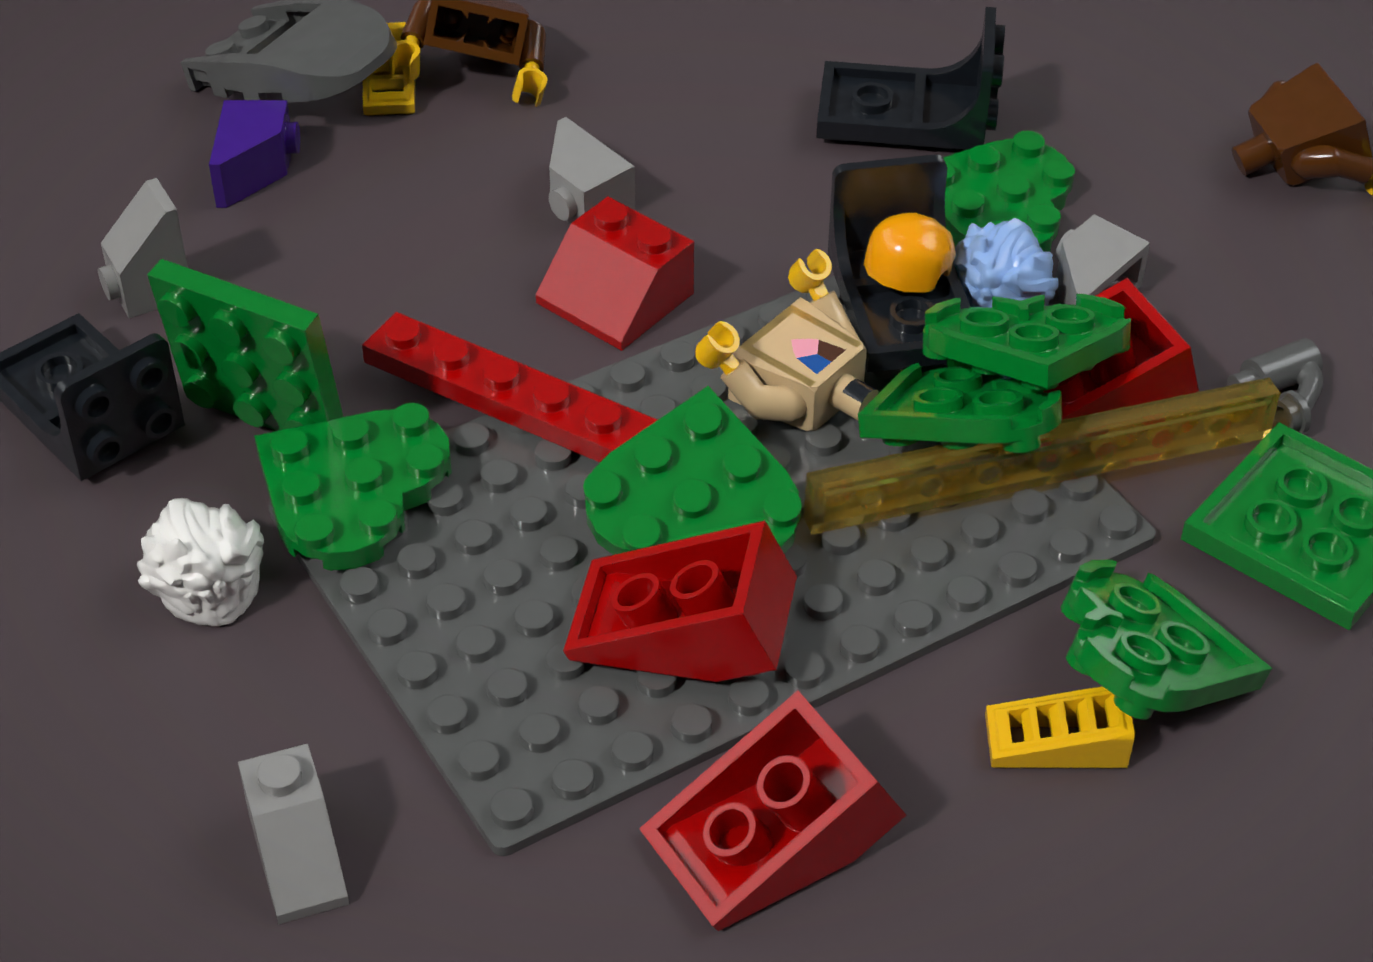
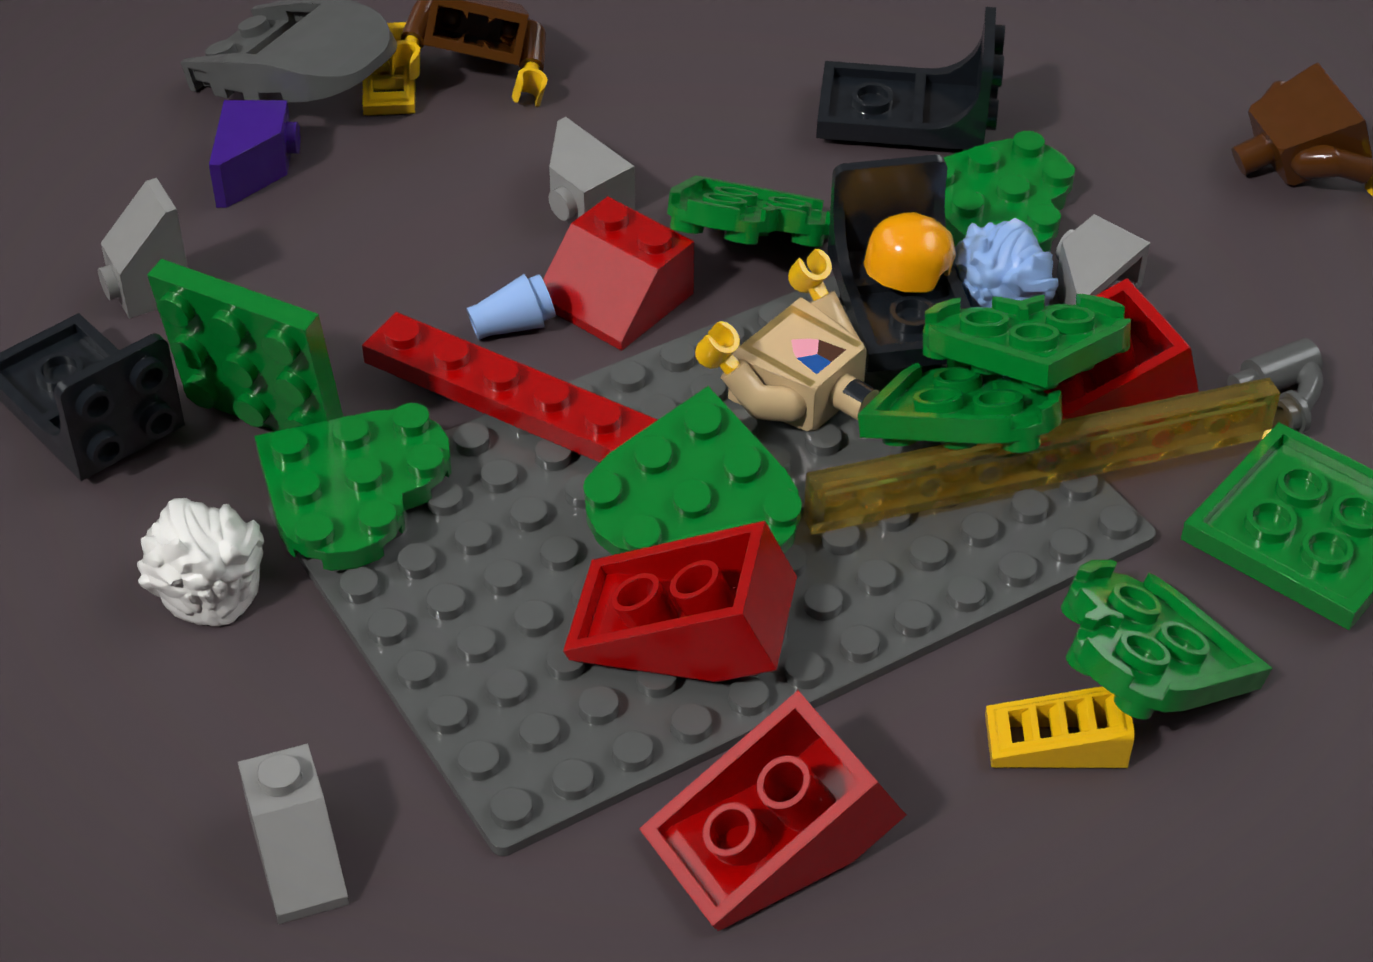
none -> light blue cone [466,274,556,340]
none -> green plate [667,175,830,247]

